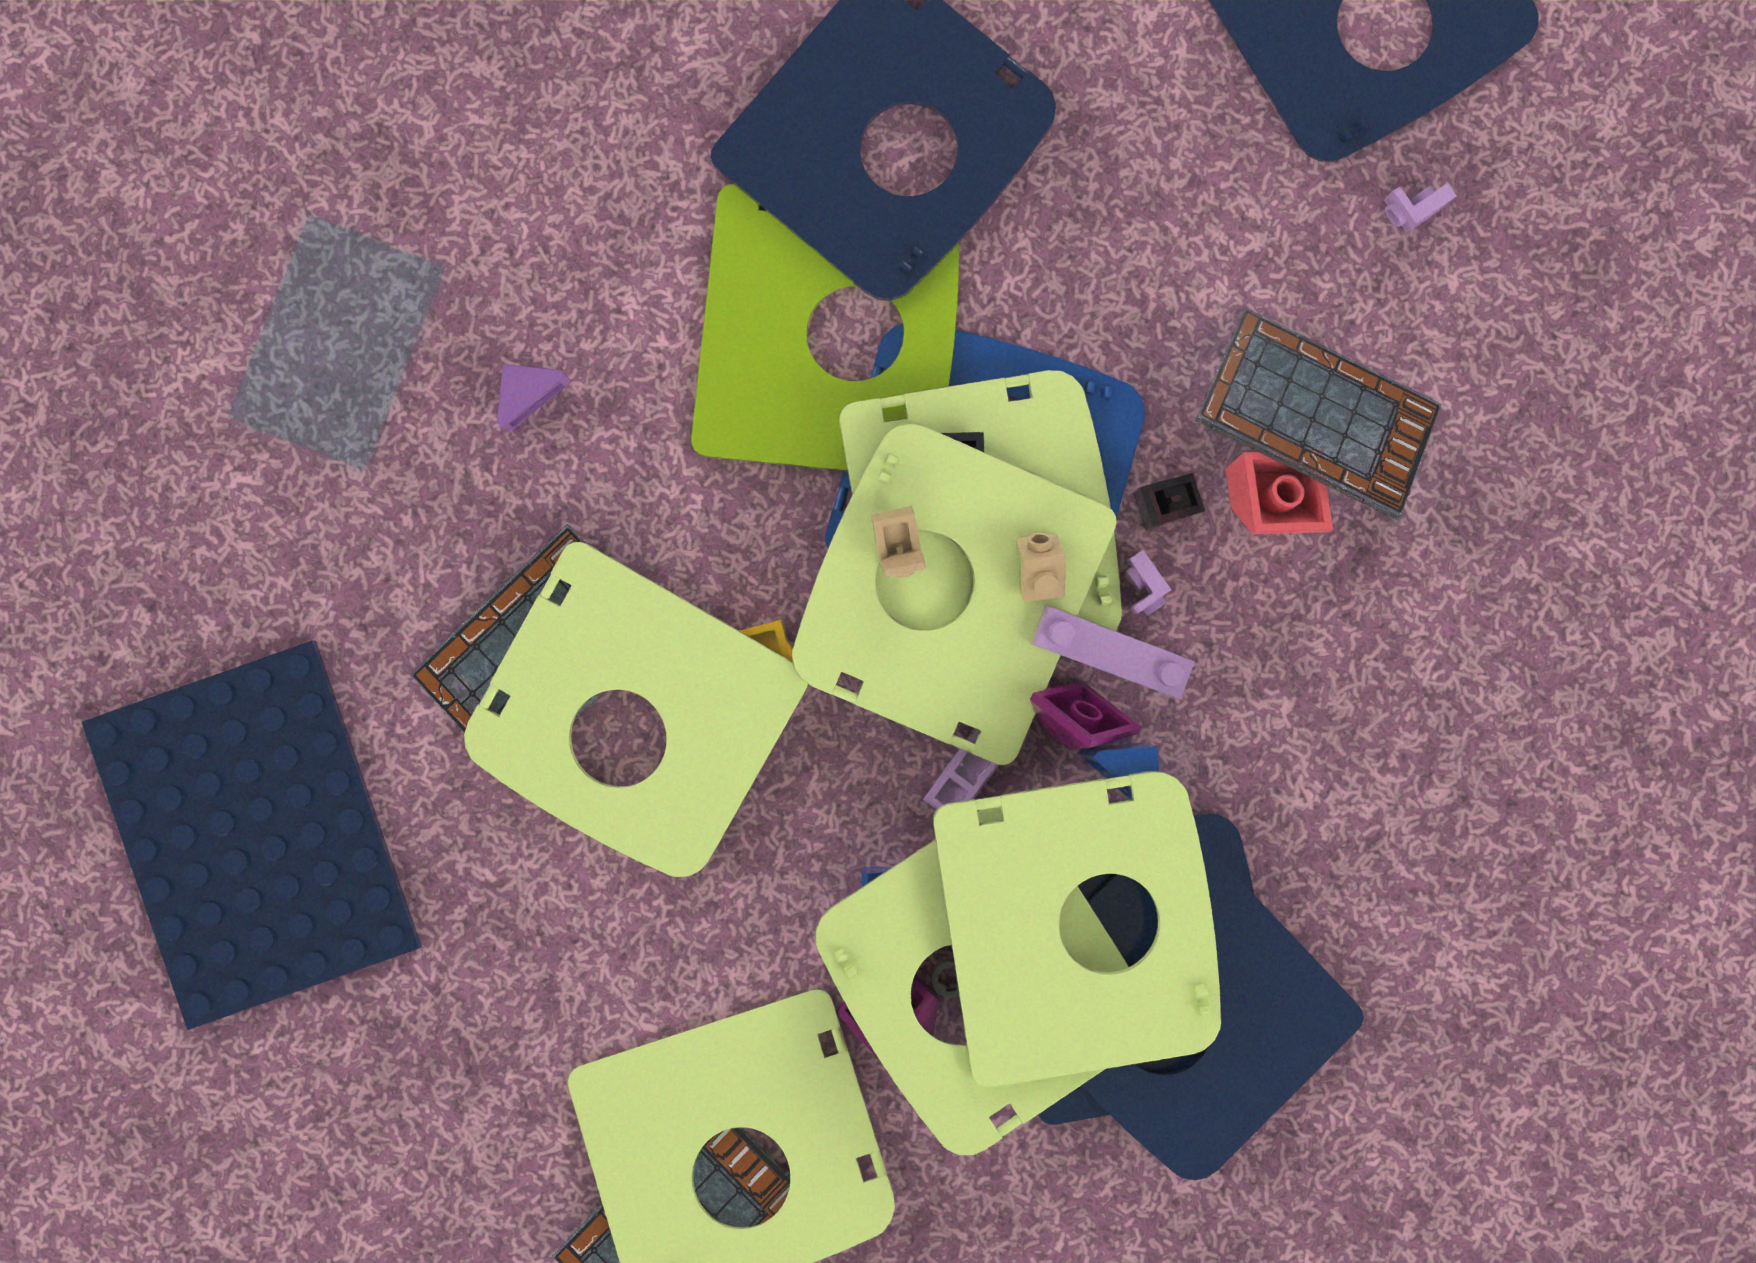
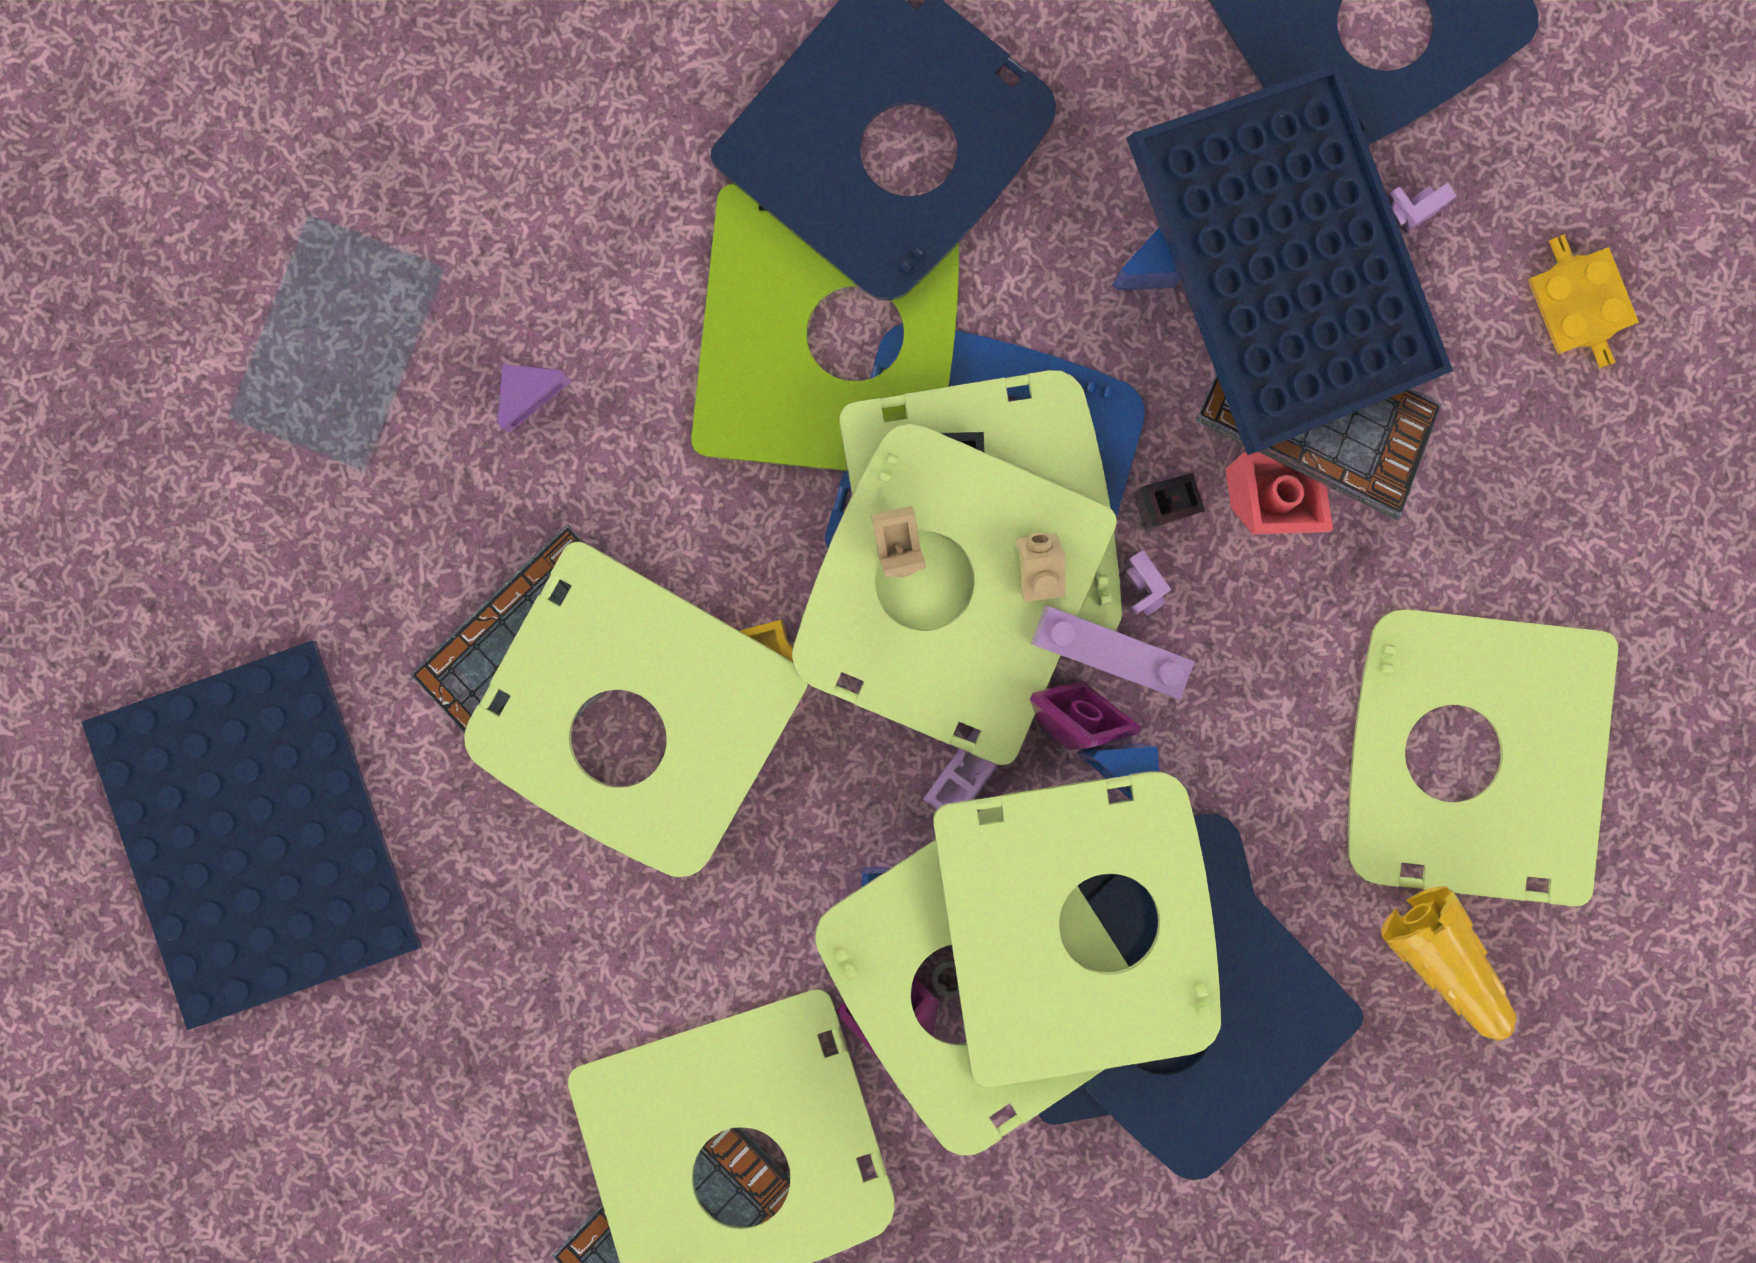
none -> blue slope [1112,227,1180,290]
none -> dark blue plate [1126,64,1453,455]
none -> yellowish green door [1348,610,1618,906]
none -> yellow cone [1381,886,1517,1041]
none -> yellow plate [1528,234,1639,369]

